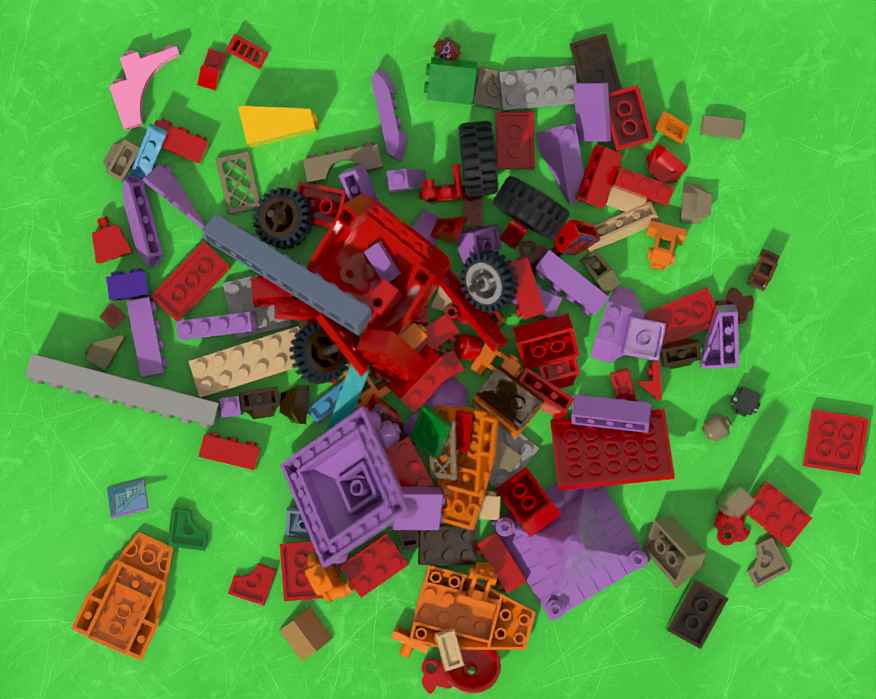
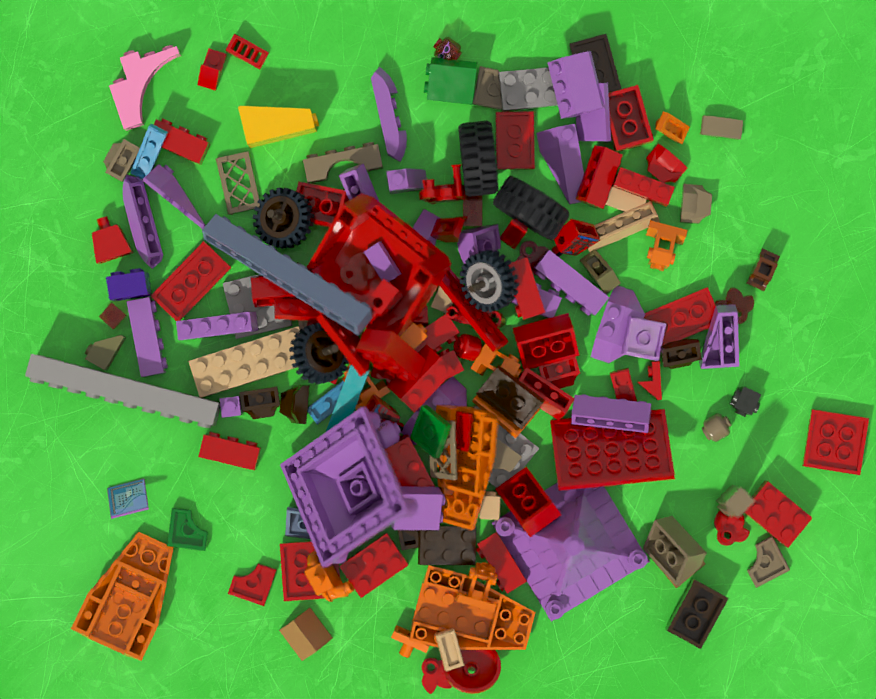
none -> medium lavender slope [548,51,604,119]

